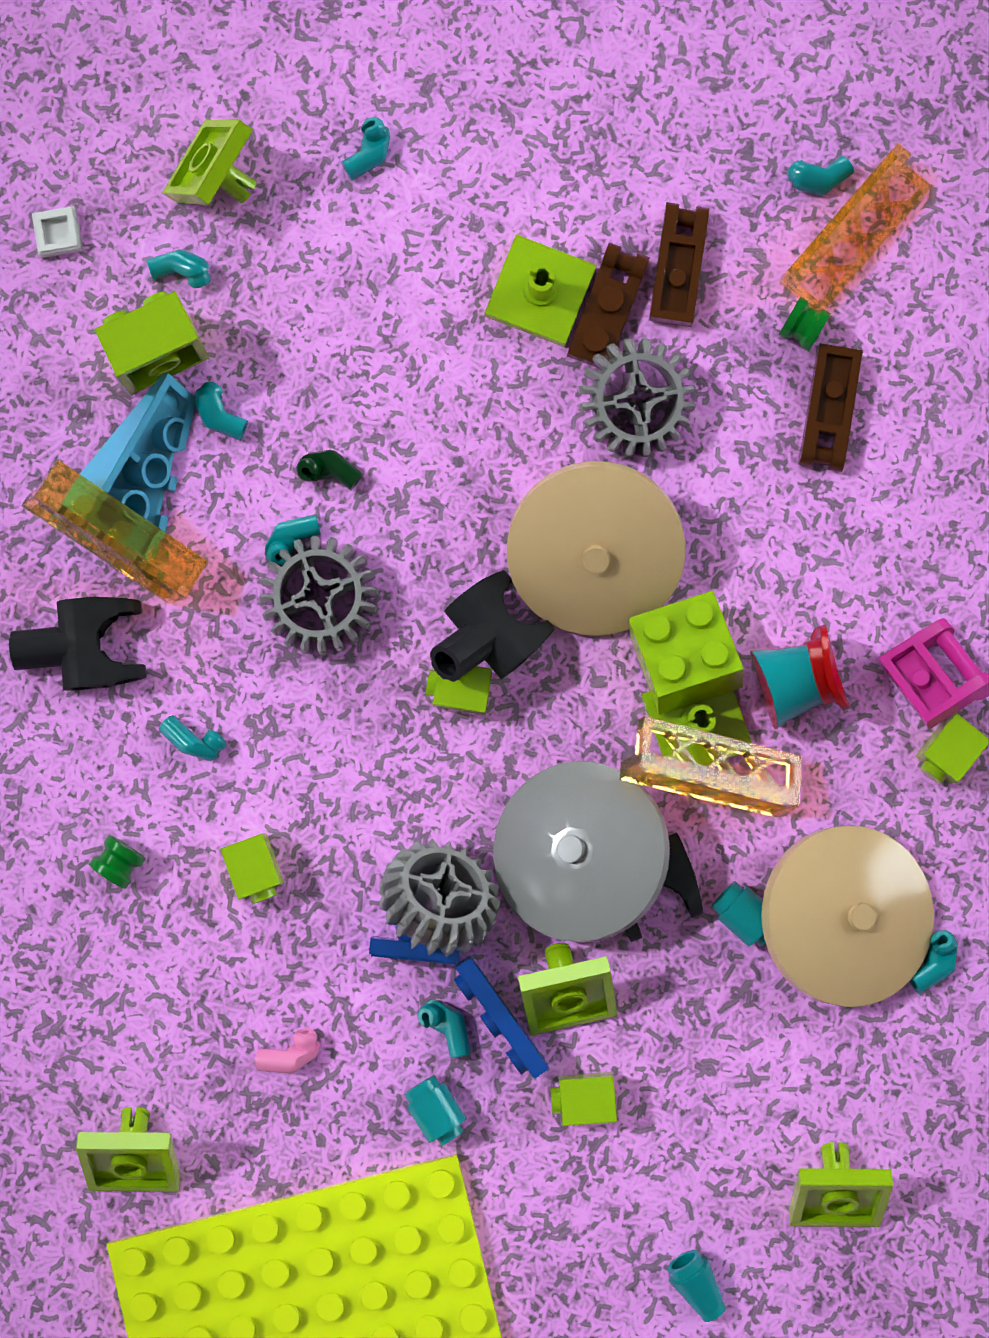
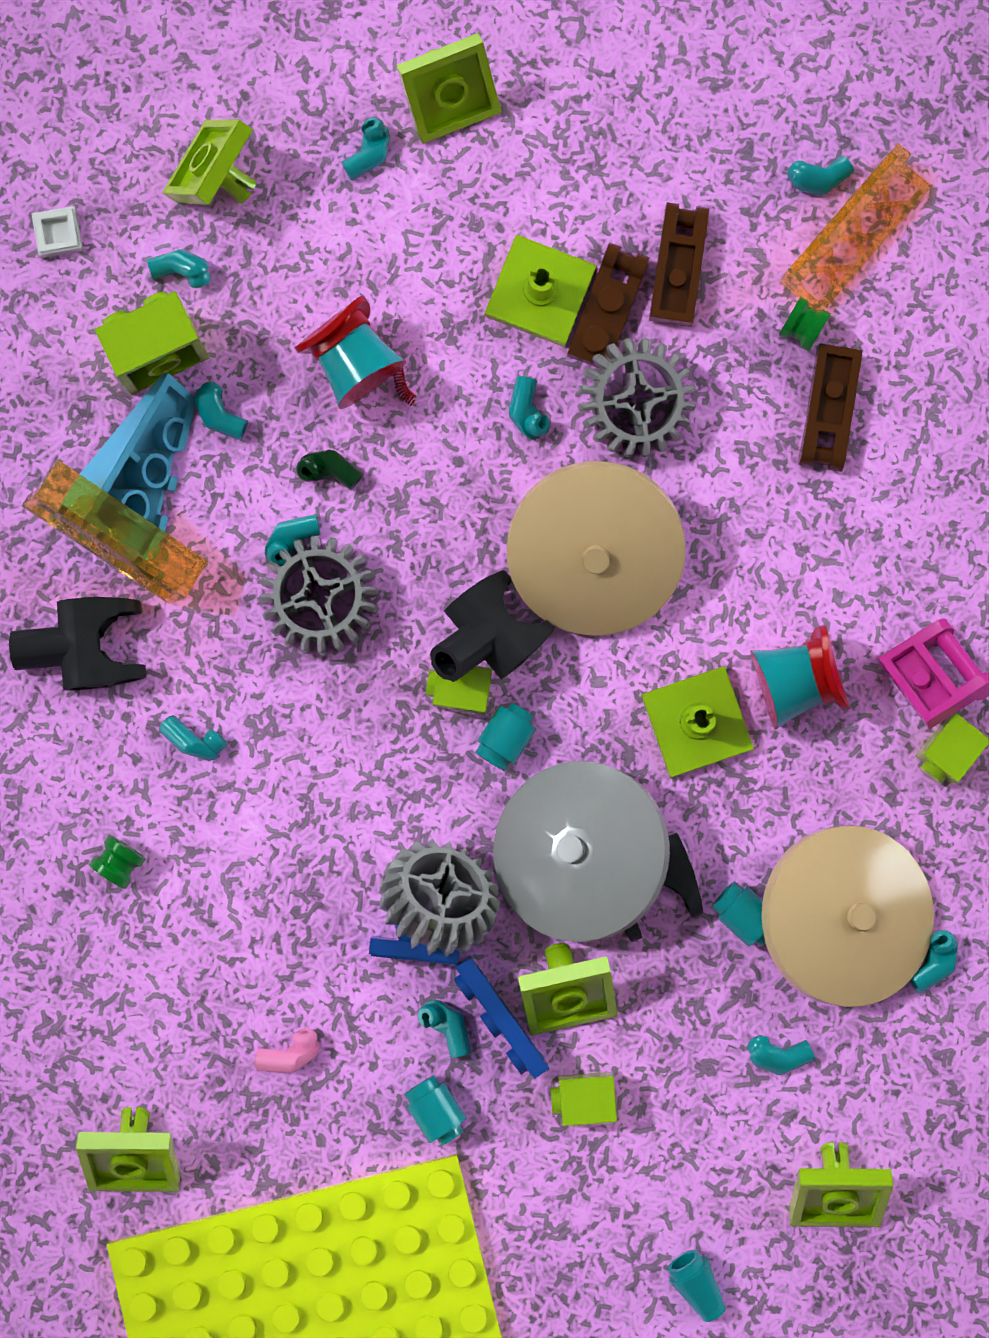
lime brick [220,833,284,904] -> none
clear yellow fence [619,716,802,817] -> none
lime brick [629,590,744,715] -> none
none -> hat [294,296,406,409]
none -> red leg [393,368,417,406]
none -> lime tile [396,33,502,144]
none -> teal brick [475,703,536,771]
none -> teal arm [509,376,550,440]
none -> teal arm [747,1035,816,1075]

